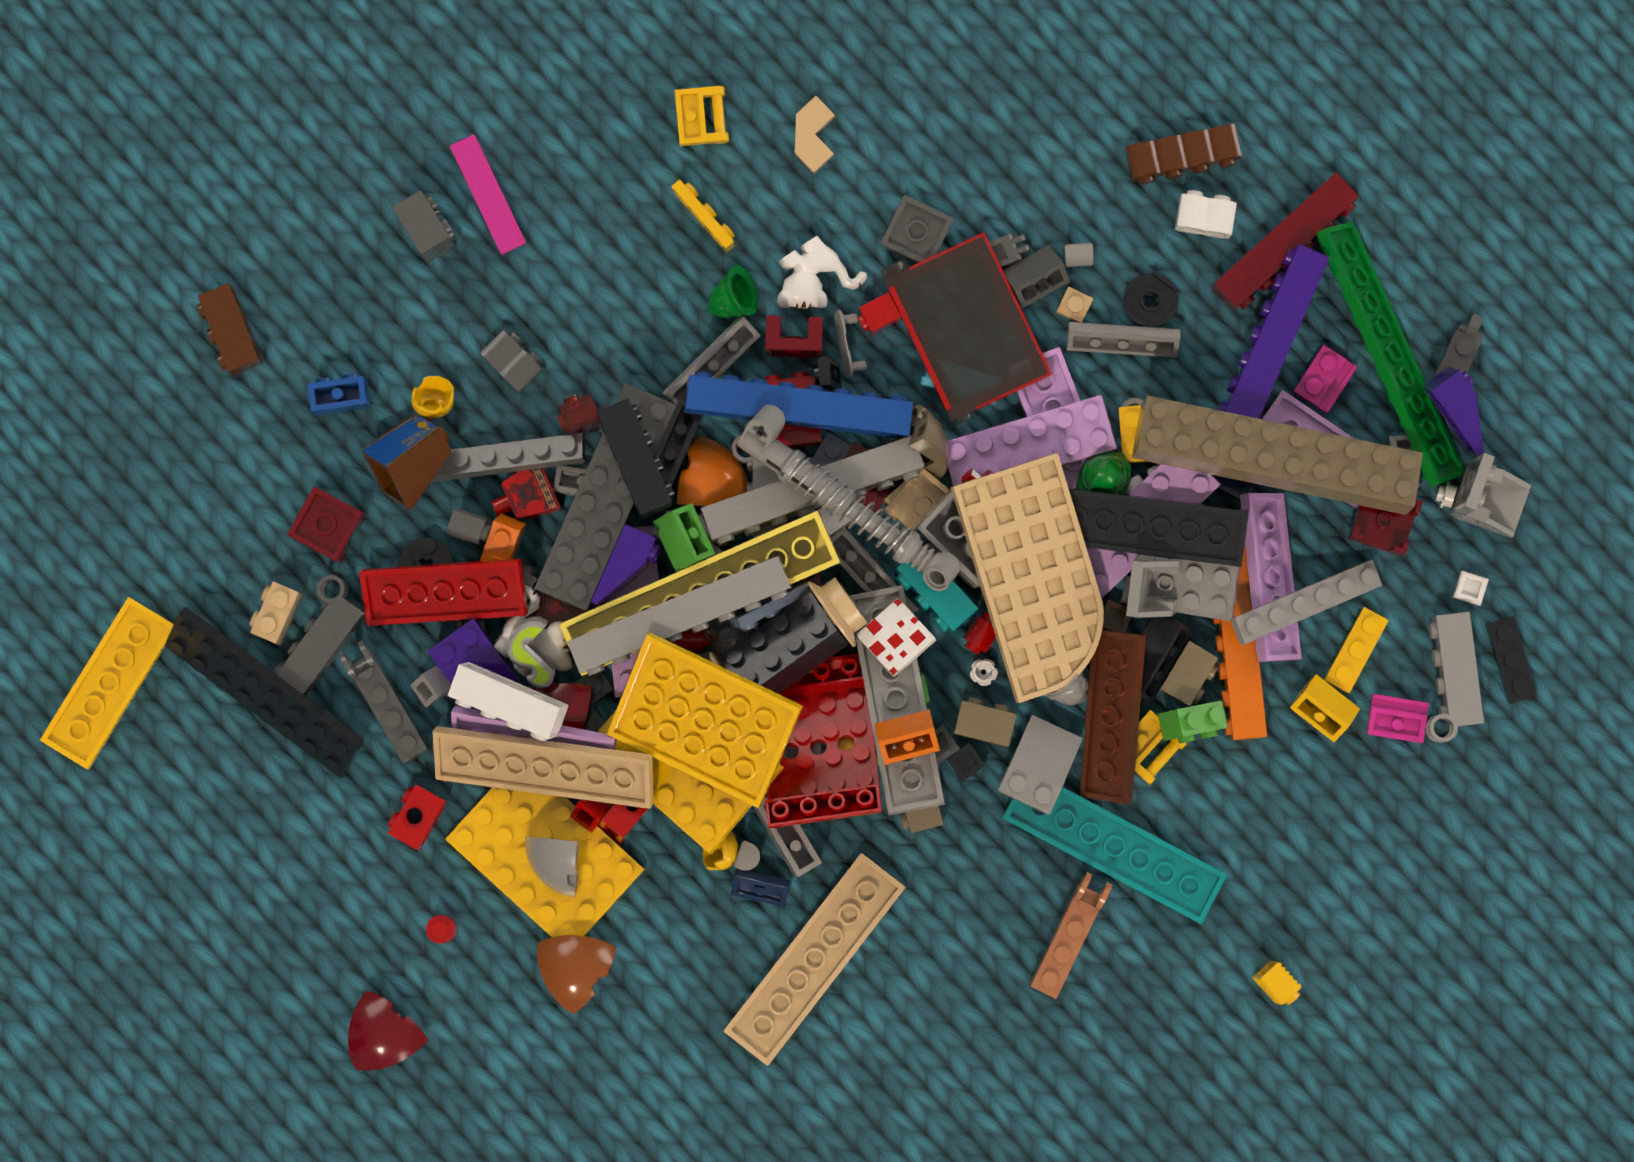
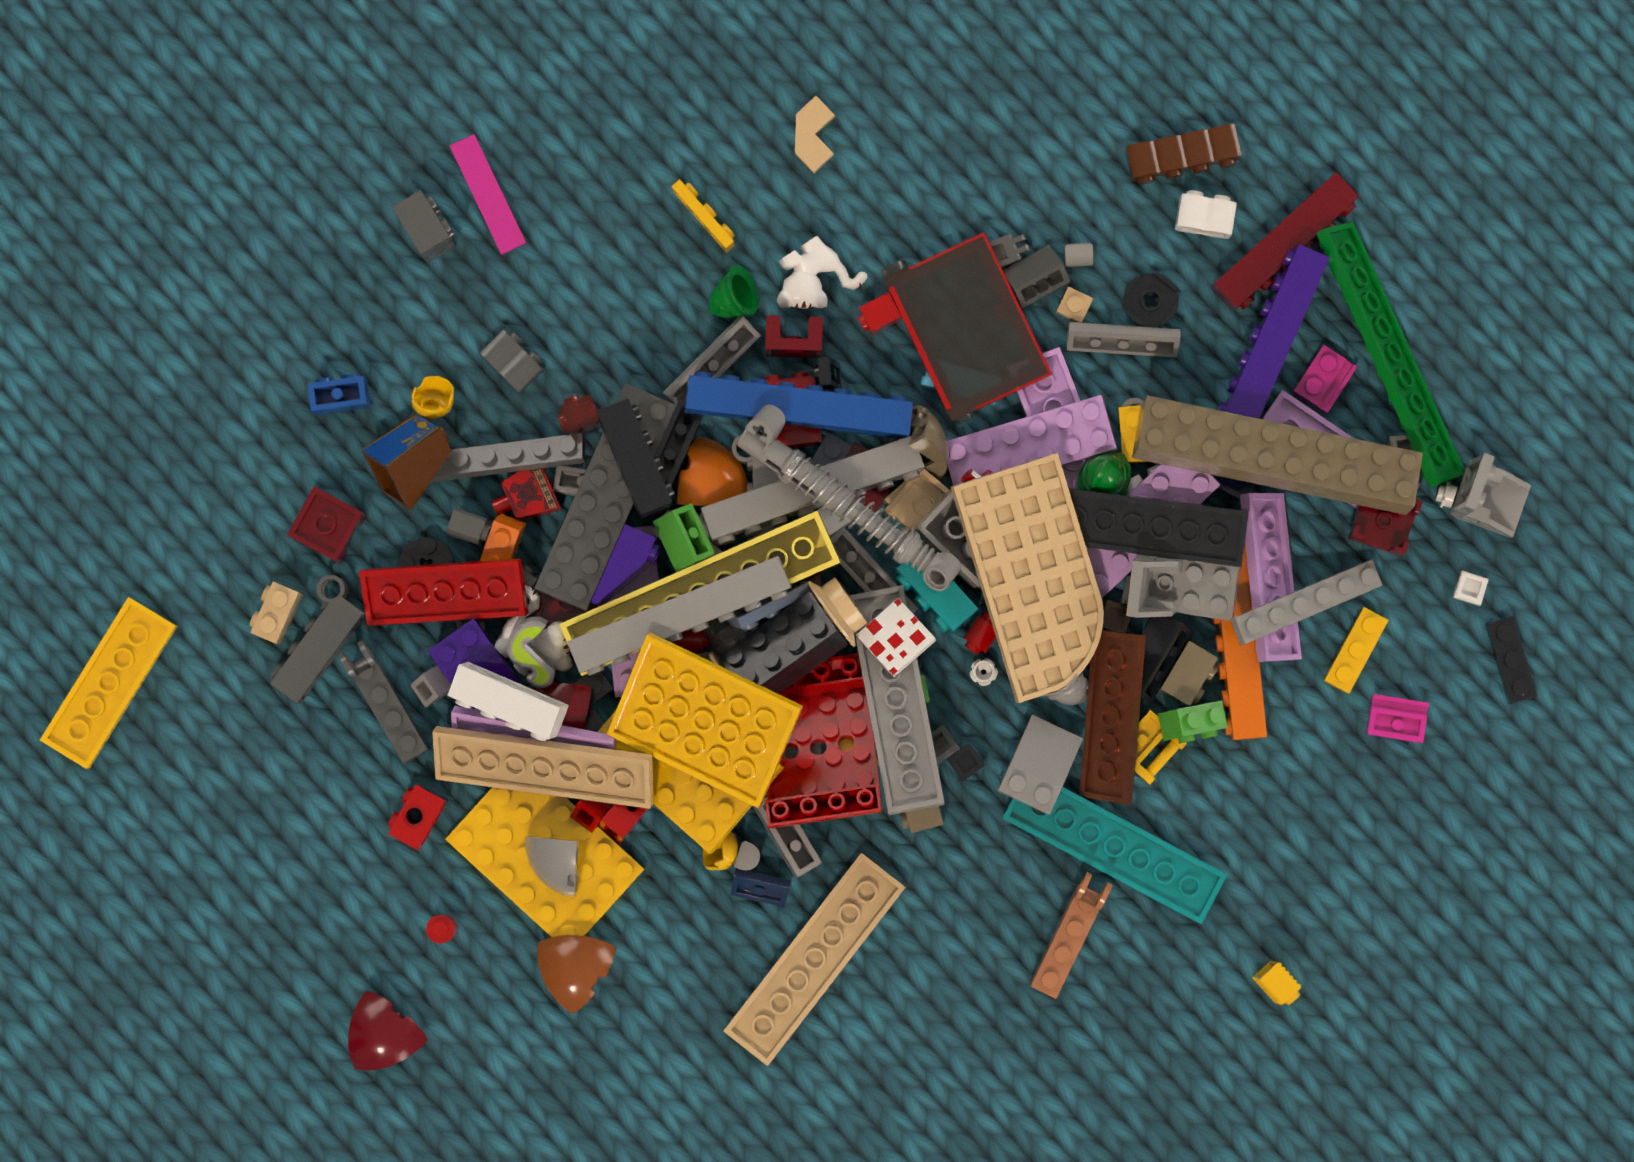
black plate [165,607,364,778] -> none
reddish brown brick [197,283,263,376] -> none
yellow plate [675,86,729,146] -> none
light grey piece [834,310,867,378] -> none
orange brick [874,709,940,765] -> none
dark grey plate [880,195,954,267] -> none
dark tan brick [953,697,1017,748] -> none
yellow brick [1290,674,1360,742] -> none
dark purple slope [1422,366,1484,457] -> none
light grey hinge [1425,612,1484,743] -> none
dark grey hinge [1434,313,1484,376] -> none

